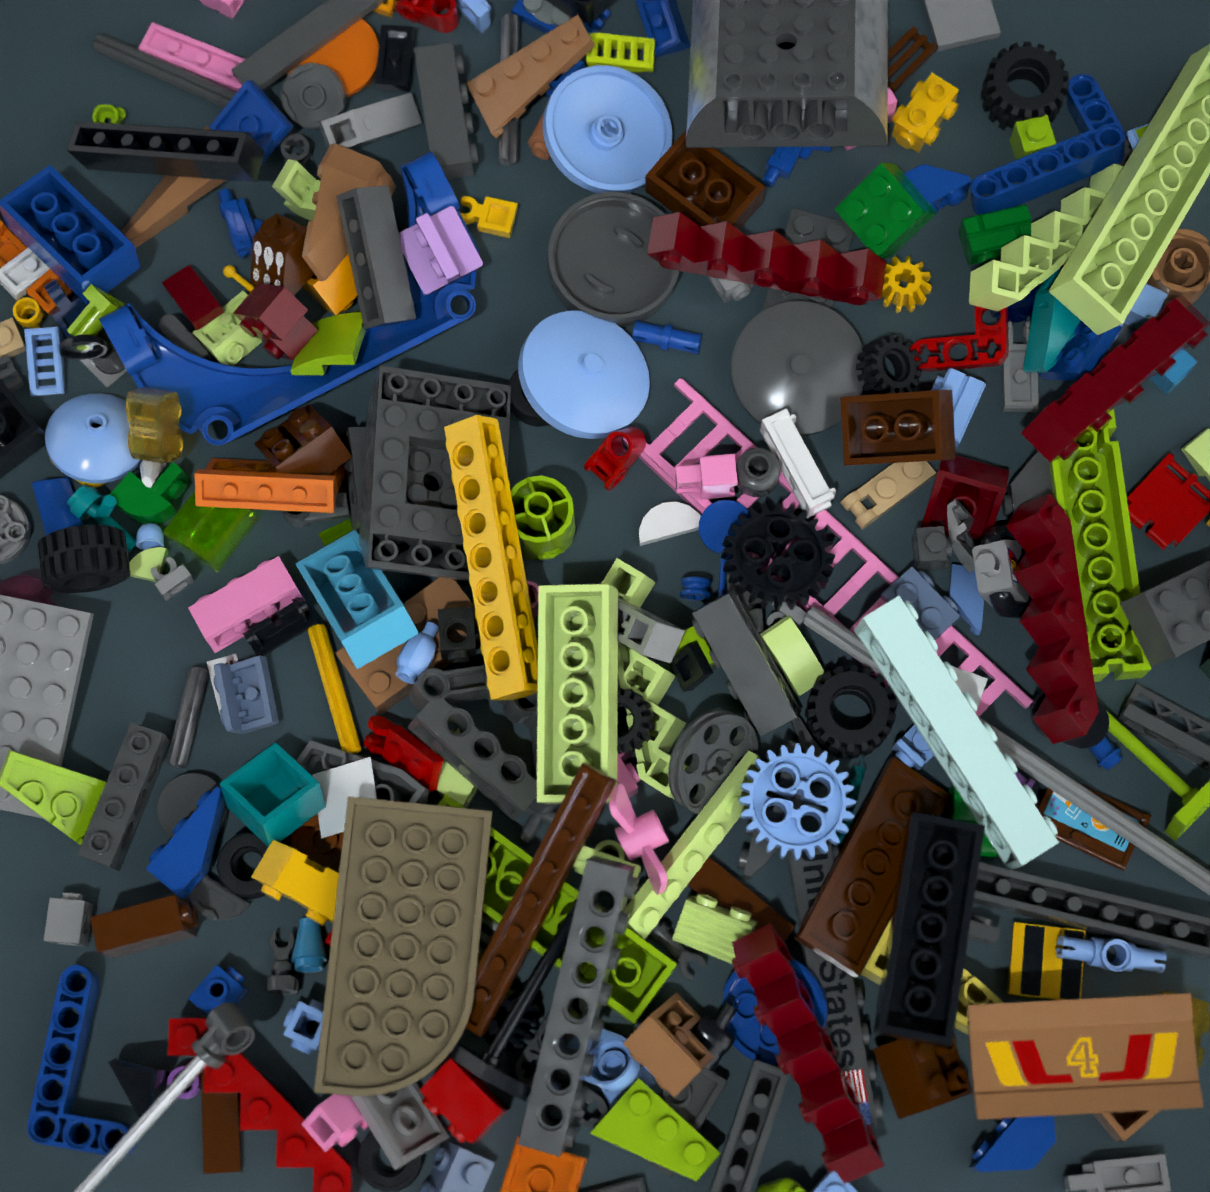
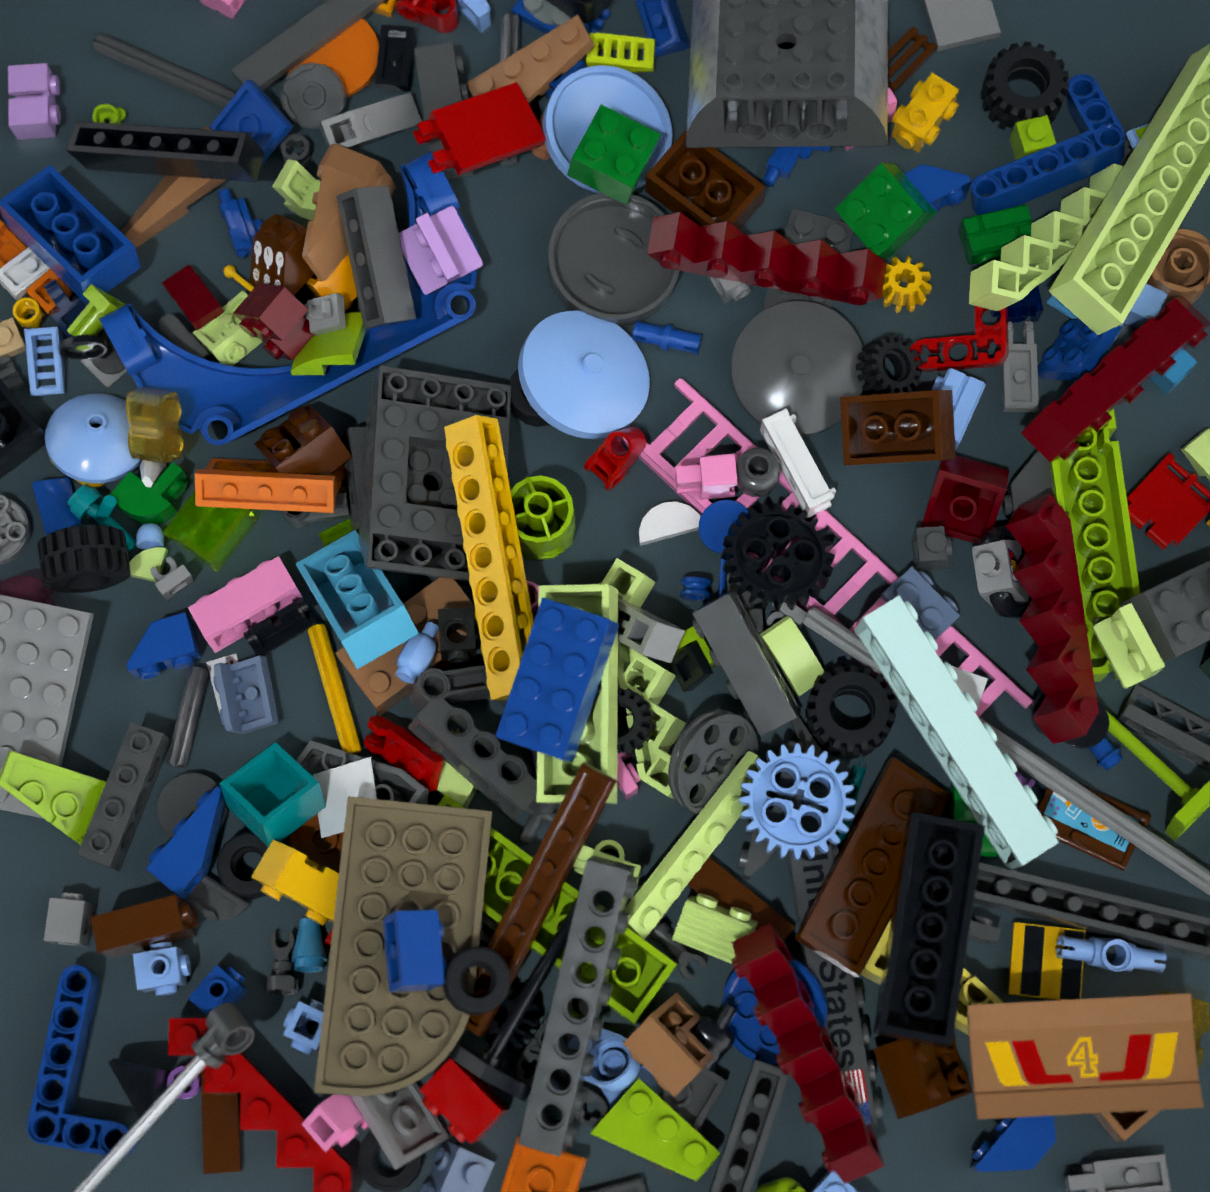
bright pink tile [138,22,245,92] -> none
yellow plate [460,196,518,238] -> none
bright pink piece [609,783,669,895] -> none
tan plate [840,461,936,530] -> none
light blue bracket [892,725,934,773] -> none
flat silver slope [947,498,979,573] -> none
medium blue slope [949,564,984,636] -> none
teal slope [1023,267,1081,373] -> none
none -> lavender piece [8,63,61,140]
none -> blue slope [126,612,202,680]
none -> light blue brick [133,942,191,996]
none -> light grey tile [305,293,346,336]
none -> blue brick [383,910,447,992]
none -> red tile [413,82,546,175]
none -> black tyre [442,946,511,1015]
none -> blue brick [495,597,620,763]
none -> green piece [567,104,661,205]
none -> yellowish green bracket [1092,603,1165,689]

